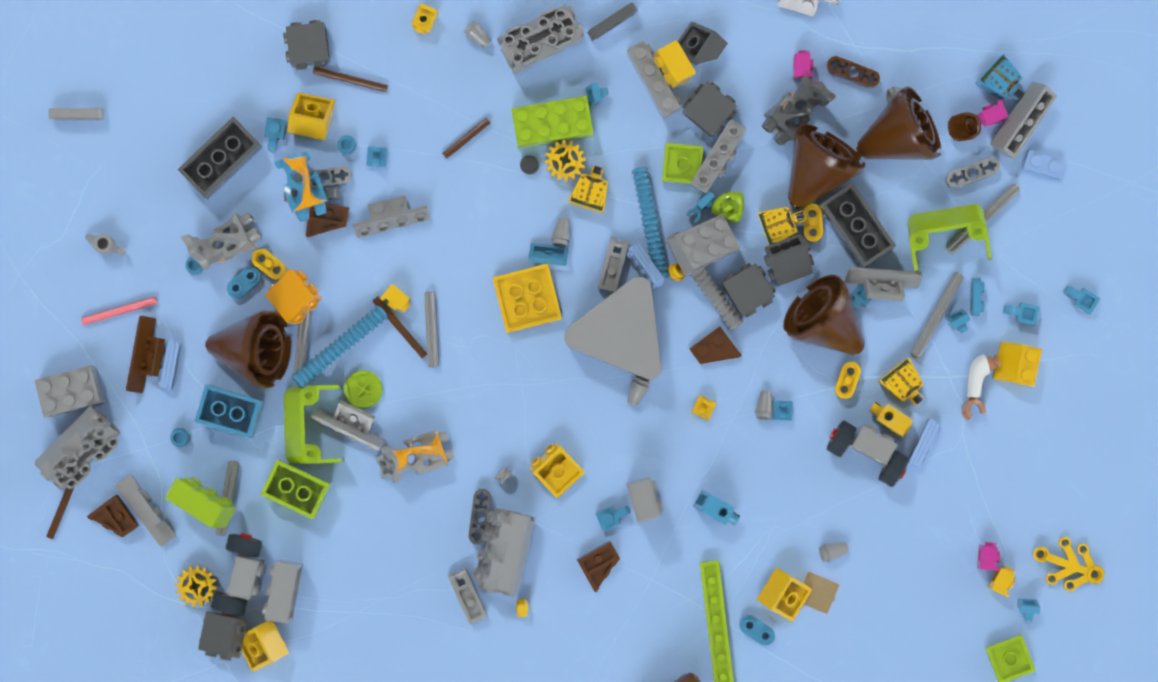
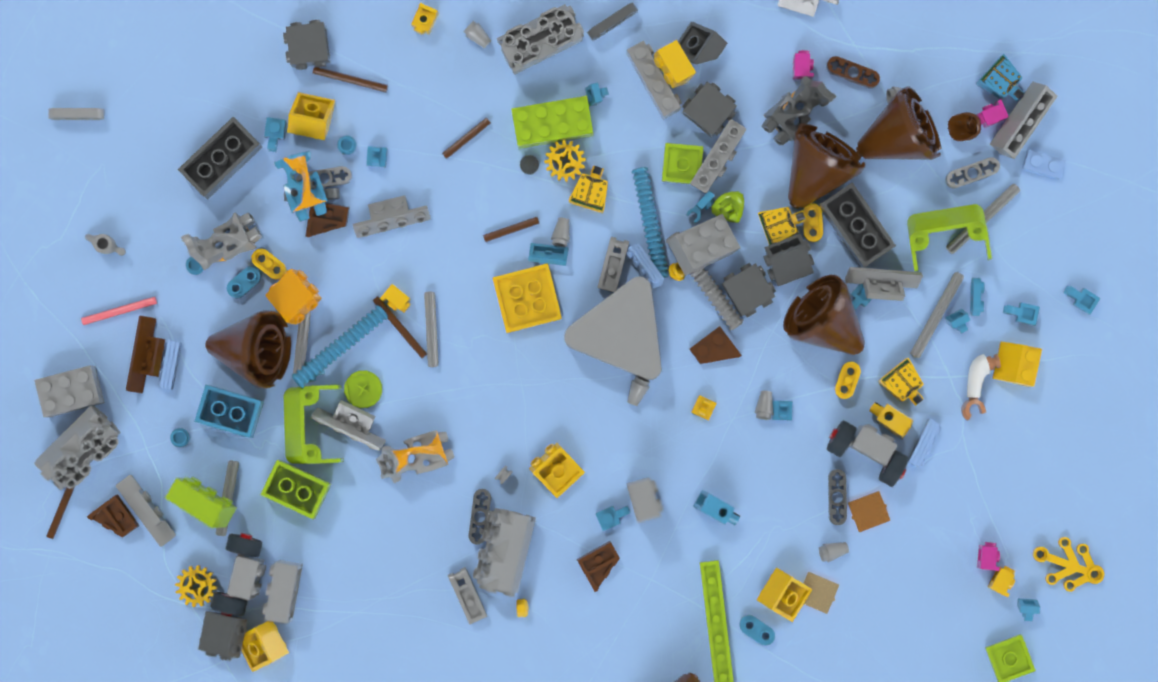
none -> reddish brown bar [483,216,540,242]
none -> dark grey beam [828,469,847,525]
none -> clear orange piece [848,491,891,532]

